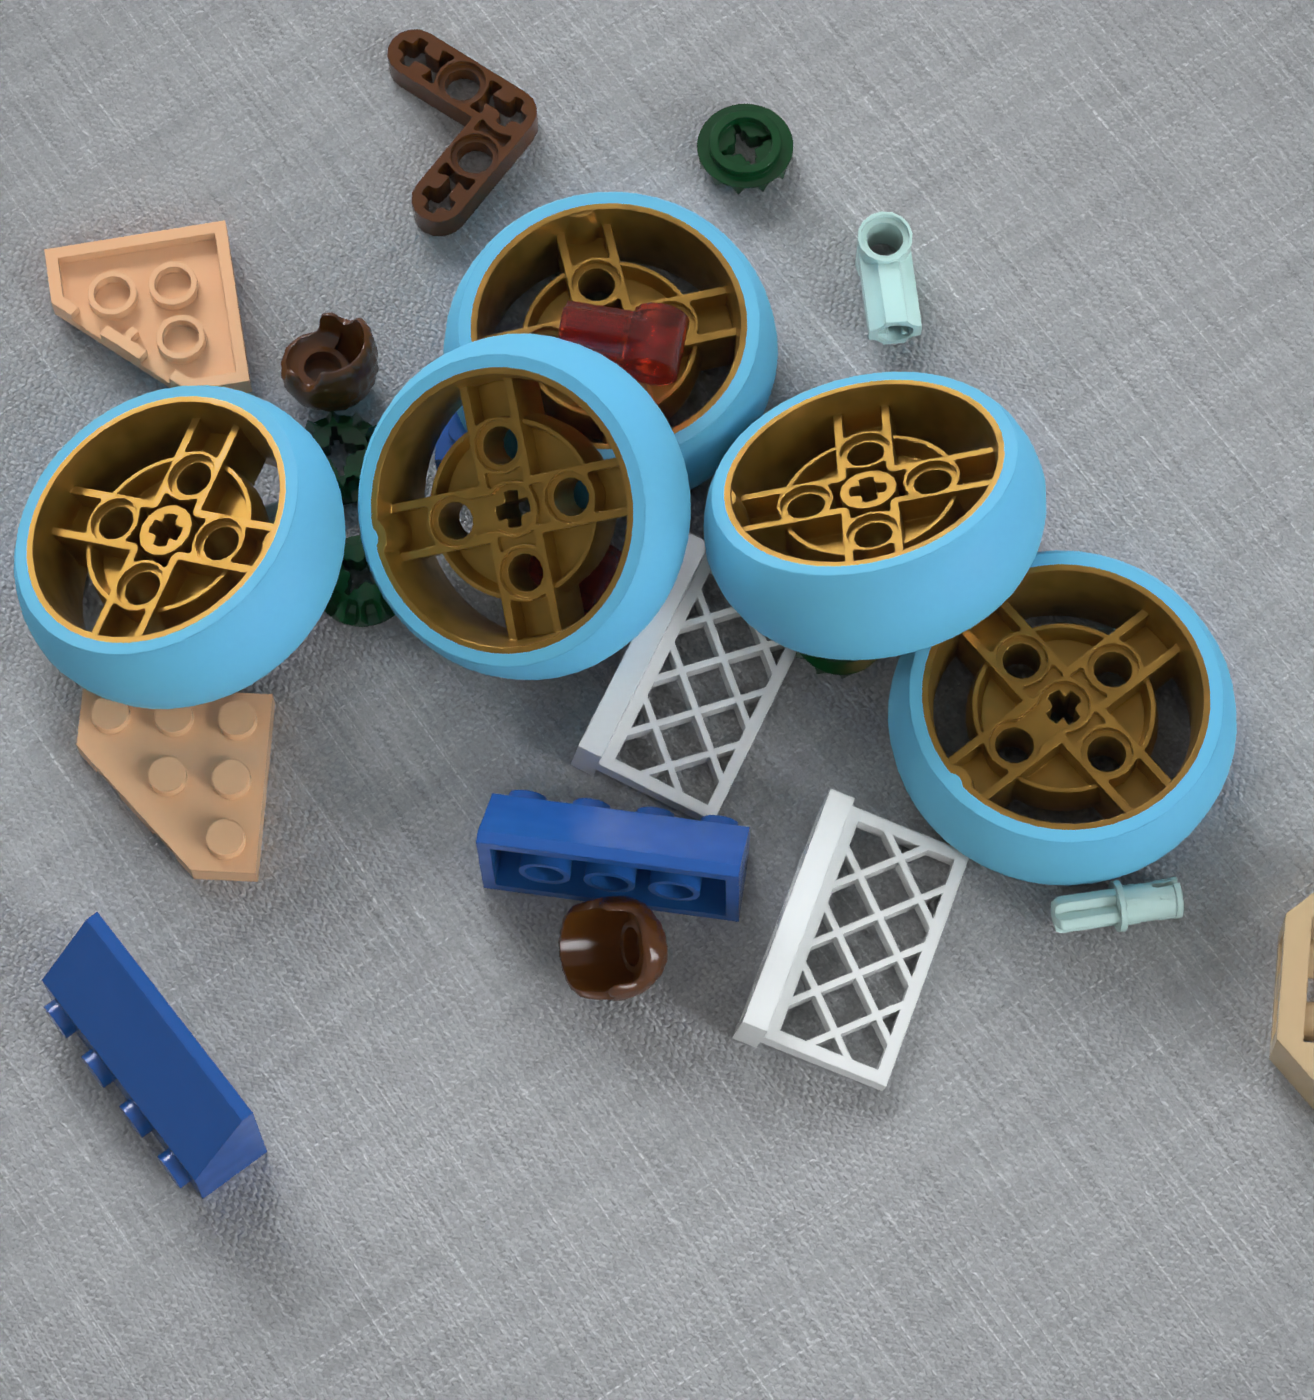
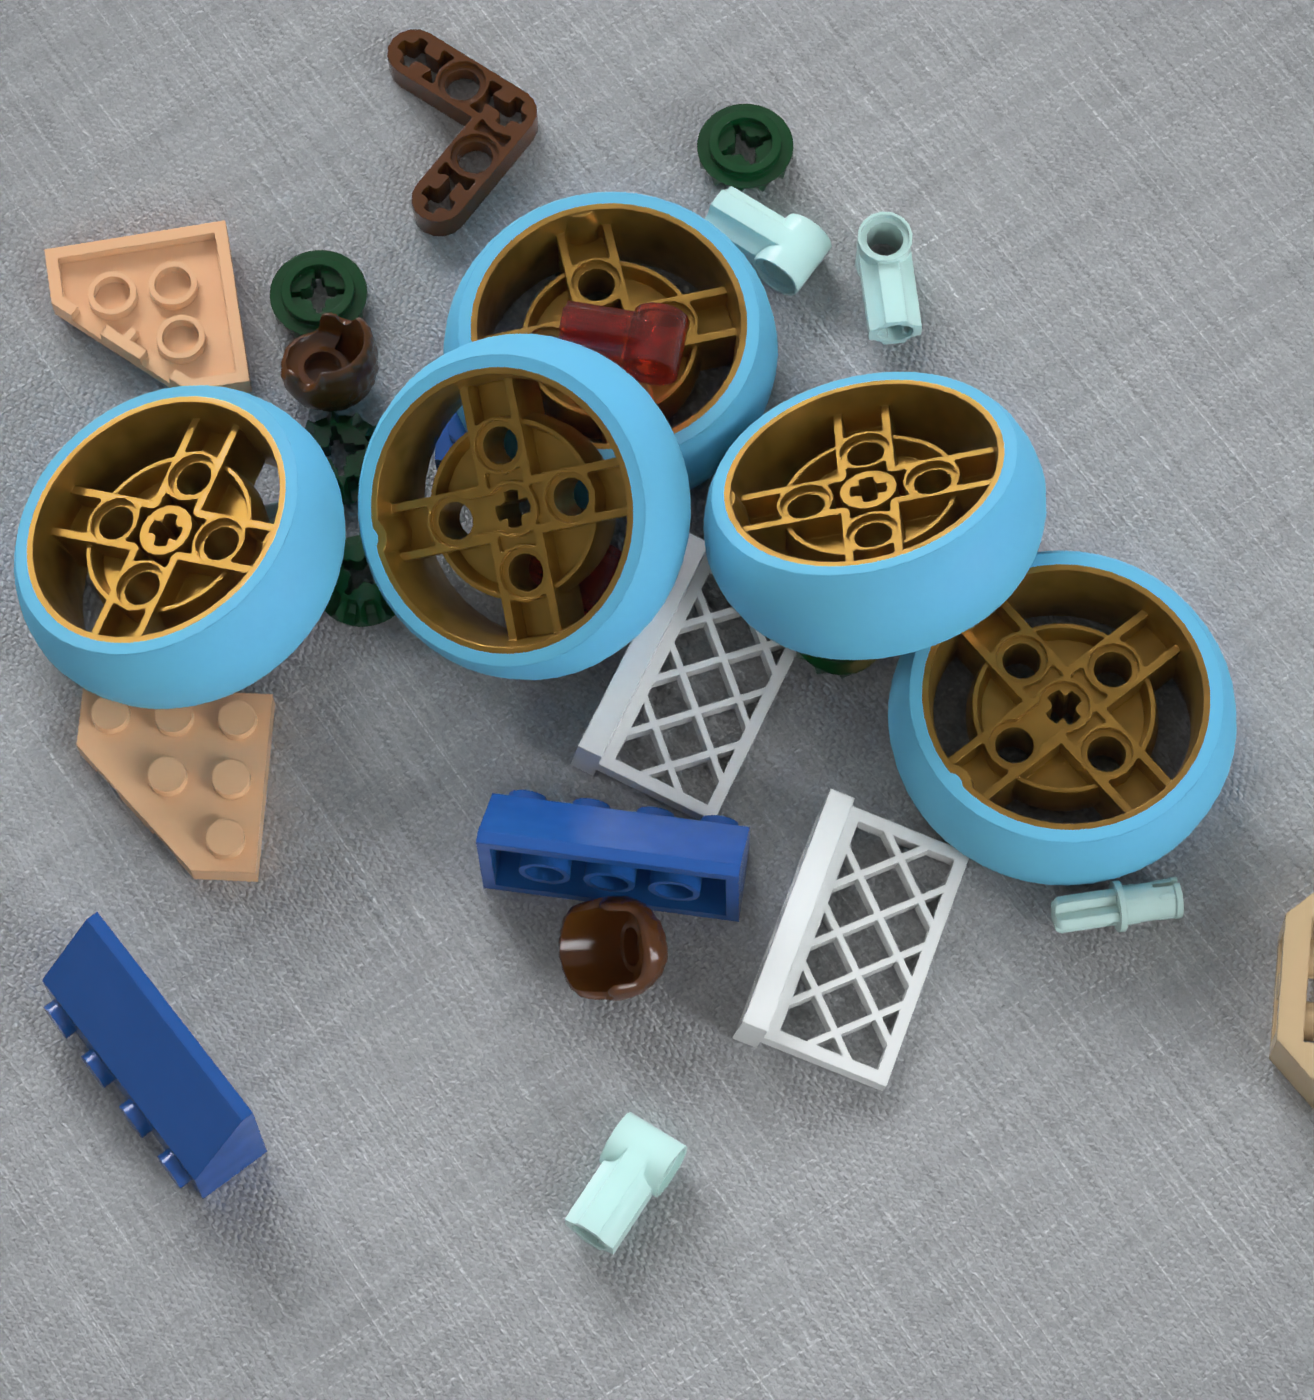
none -> dark green gear [270,250,368,338]
none -> light aqua piece [565,1112,688,1255]
none -> light aqua piece [705,186,832,296]

